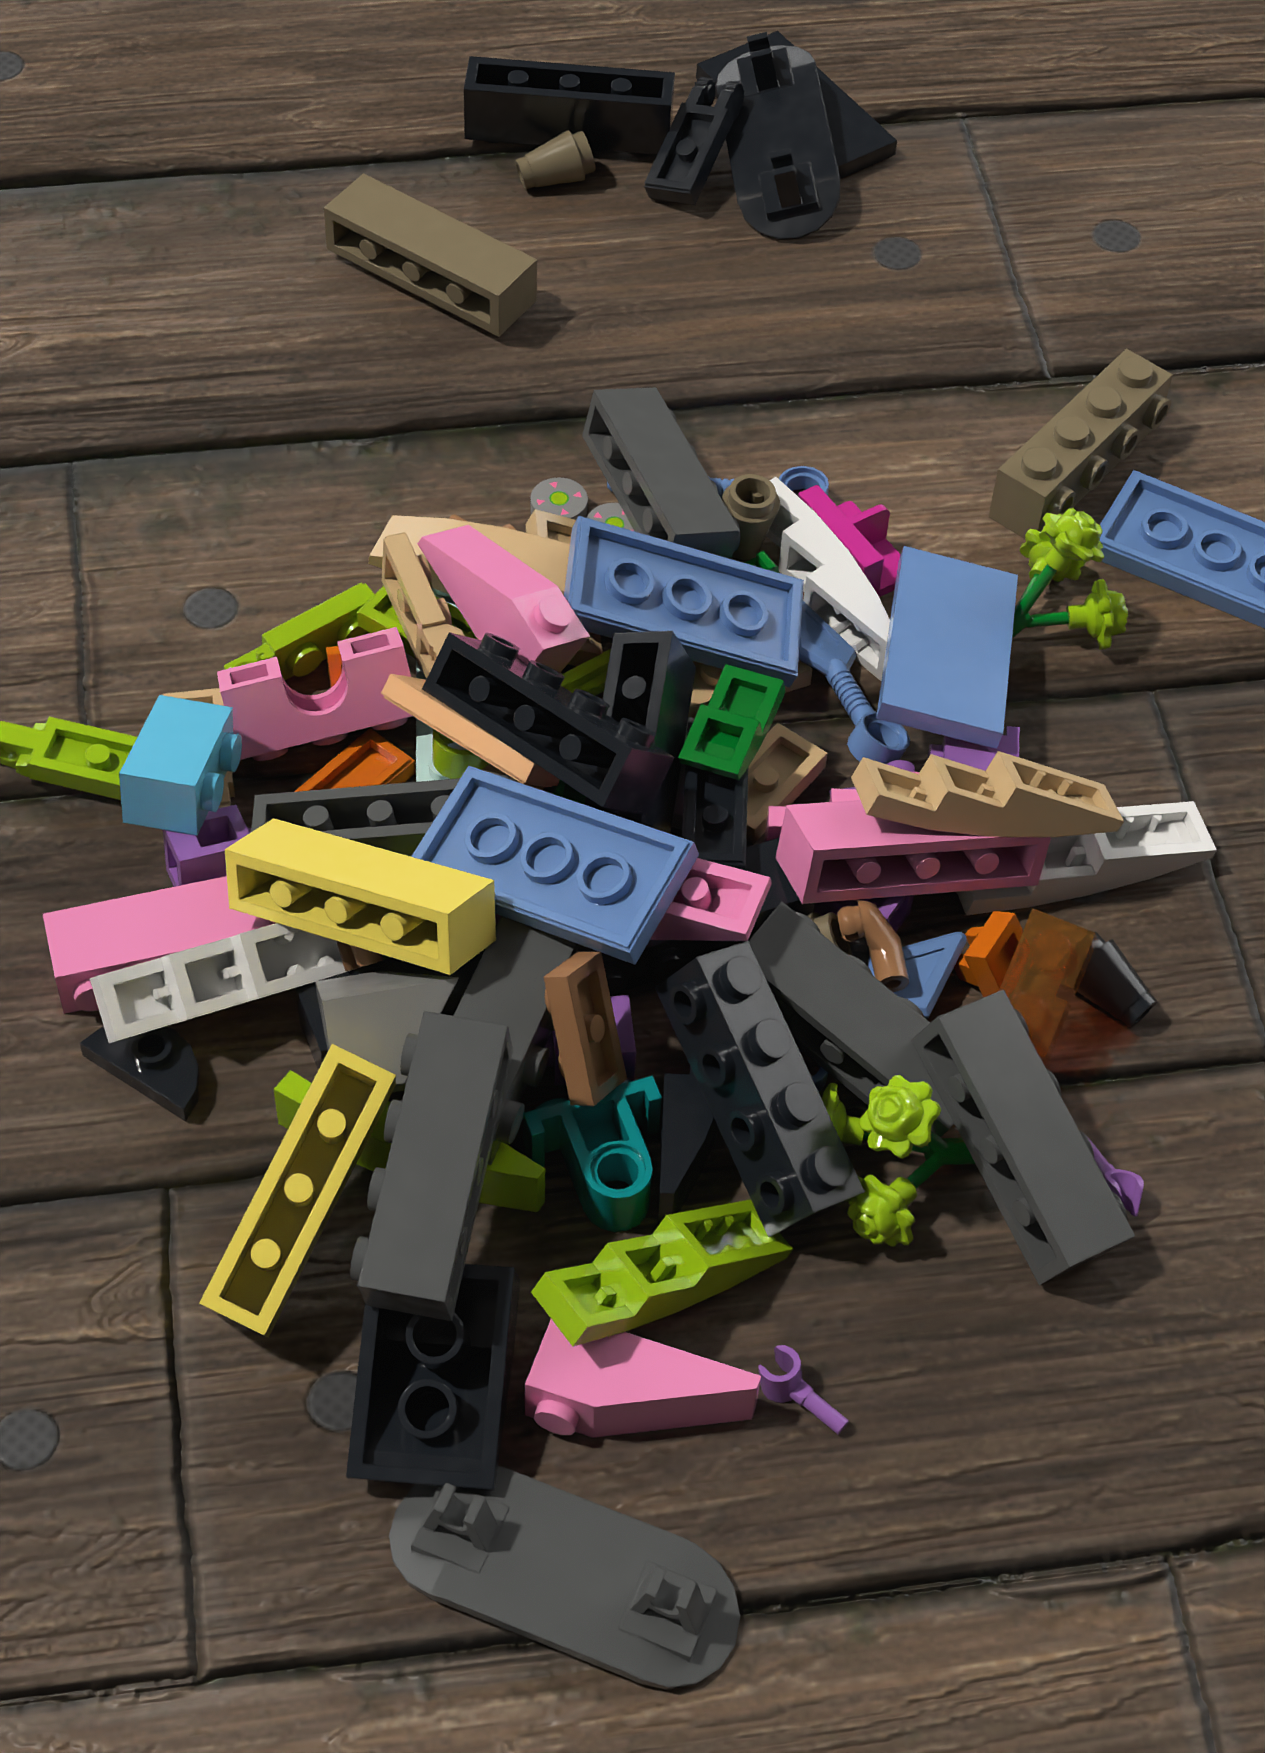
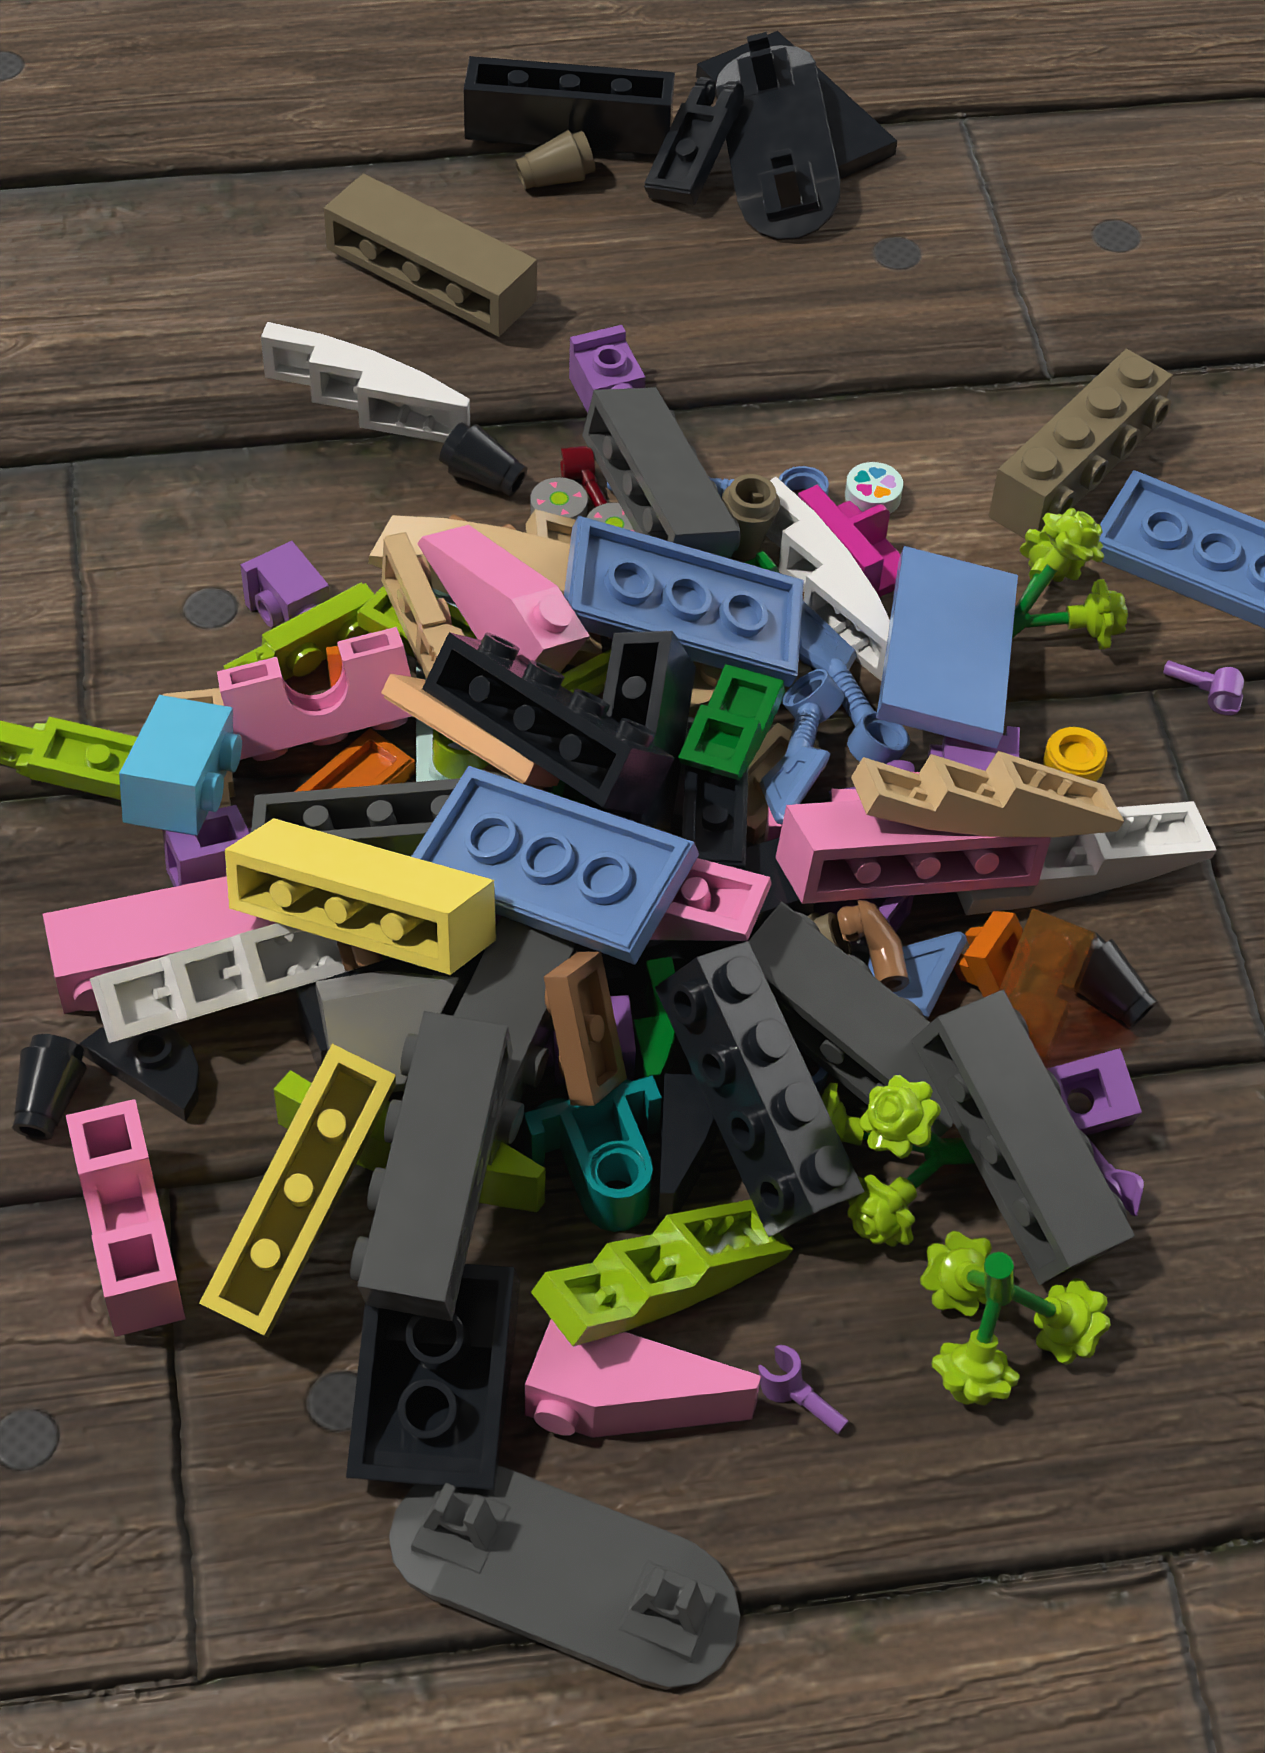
none -> black cone [12,1034,87,1140]
none -> bright pink arch [66,1099,186,1337]
none -> medium lavender brick [240,541,330,627]
none -> white slope [261,322,470,443]
none -> black cone [439,422,528,497]
none -> dark red hand [560,446,608,508]
none -> medium lavender brick [569,325,645,413]
none -> green slope [633,957,676,1098]
none -> medium blue piece [760,669,844,824]
none -> light aqua tile [845,462,903,514]
none -> lime plant [920,1231,1111,1405]
none -> yellow tile [1043,727,1107,782]
none -> medium lavender brick [1048,1048,1142,1136]
none -> medium lavender hand [1163,660,1244,715]

